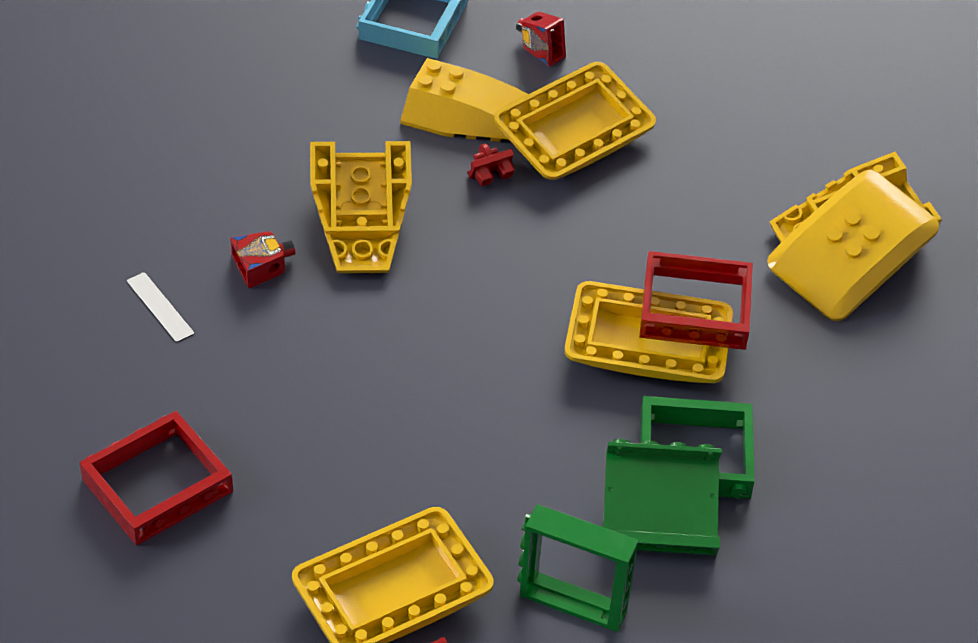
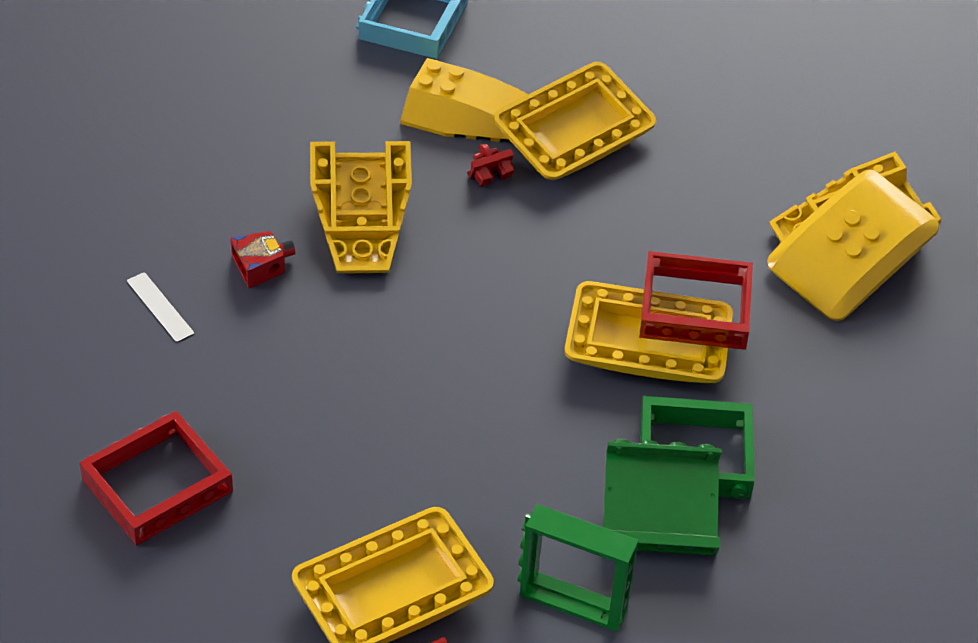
red torso [516,11,566,67] -> none

